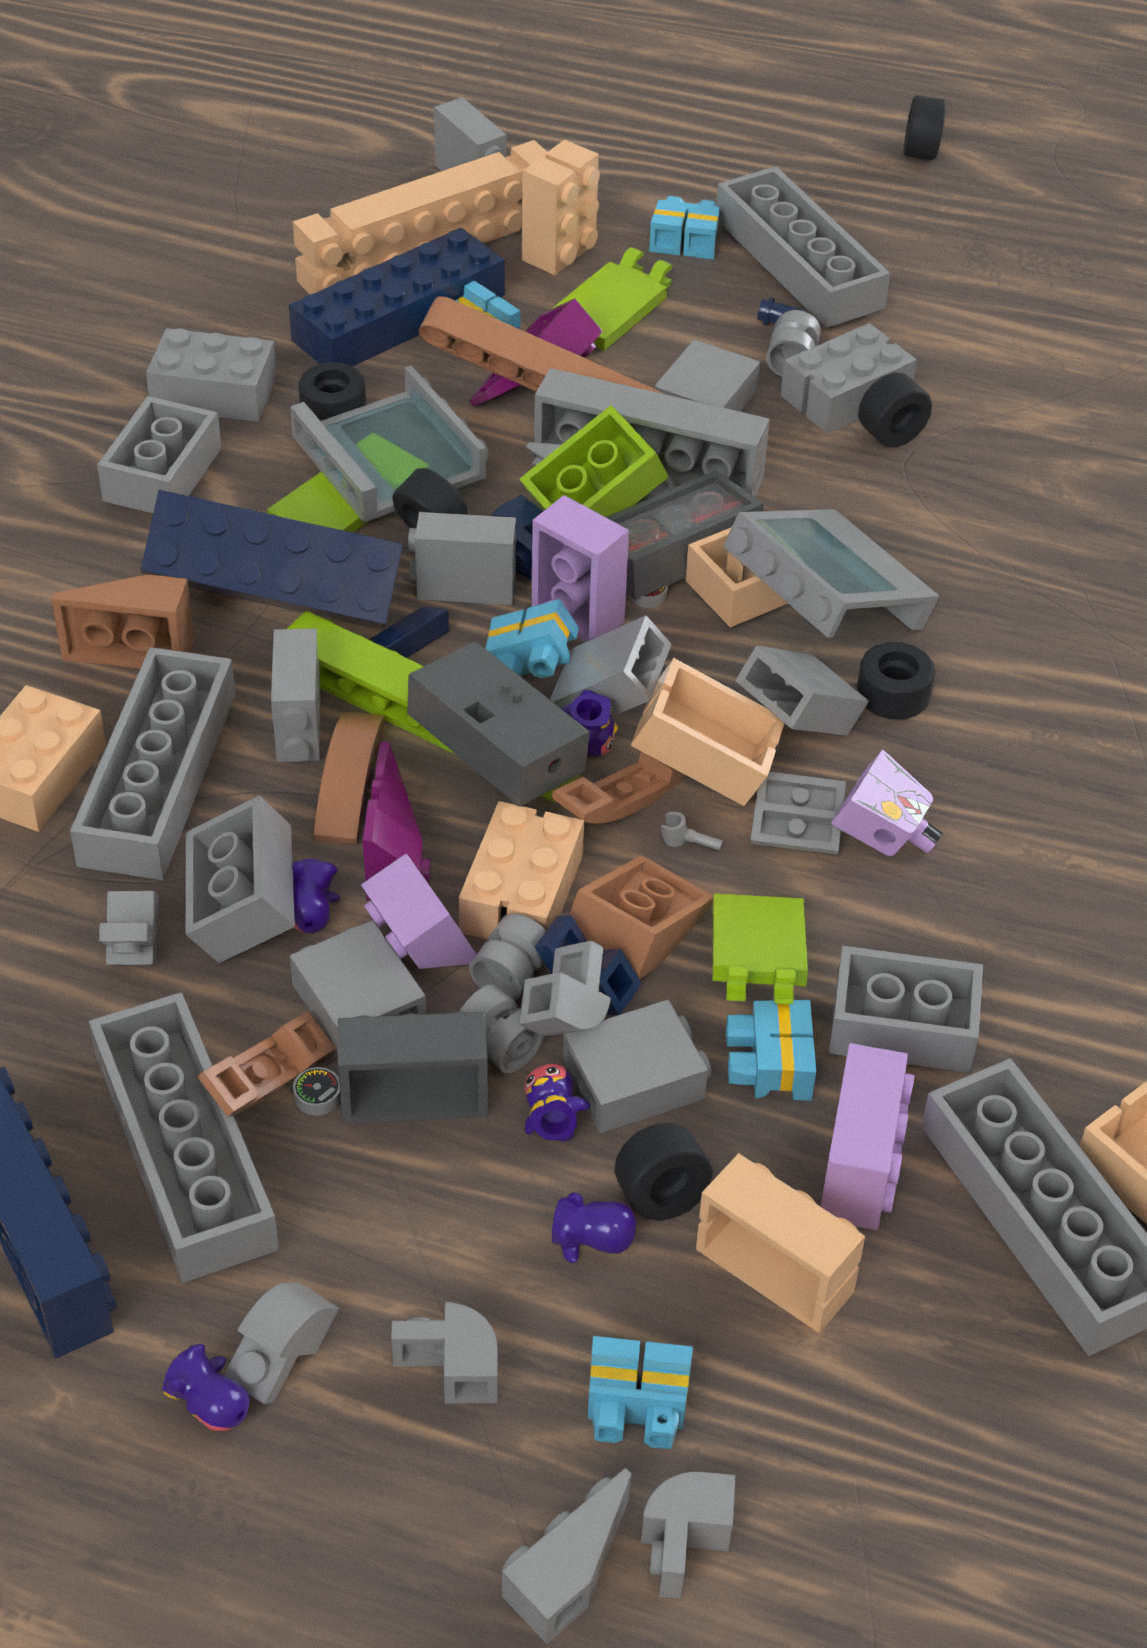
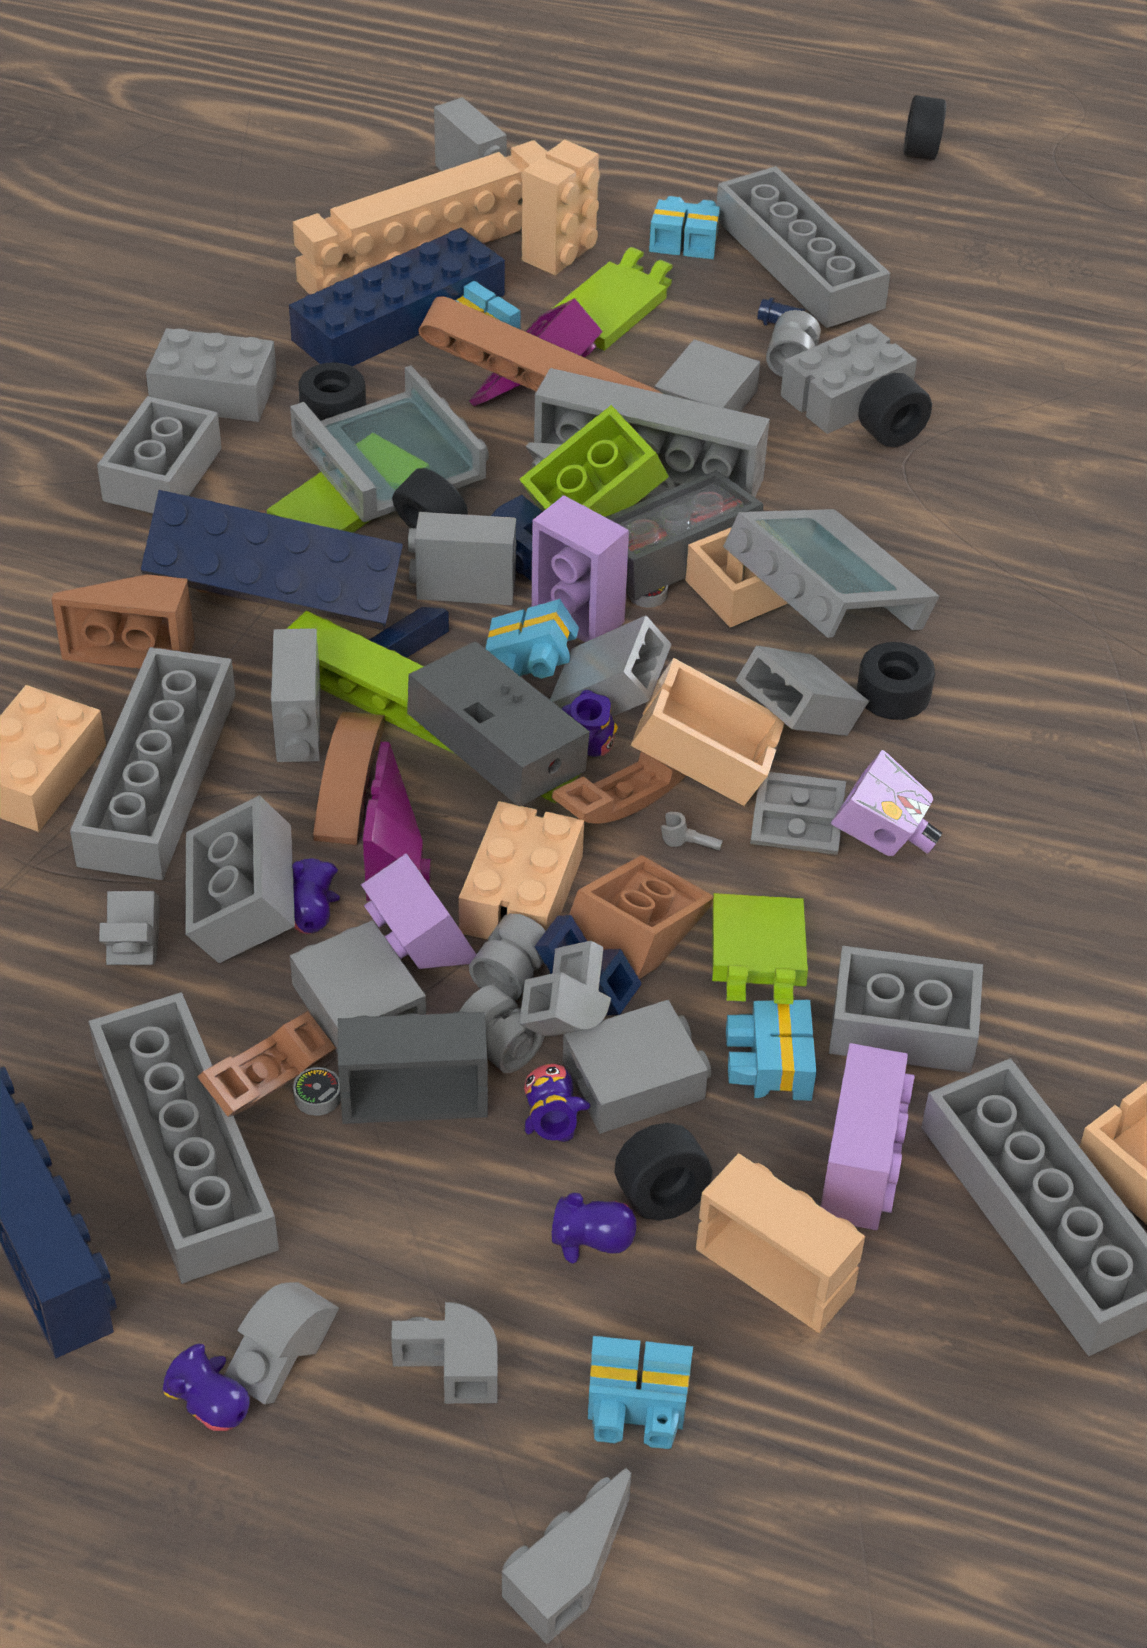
light grey brick [641,1472,735,1599] -> none

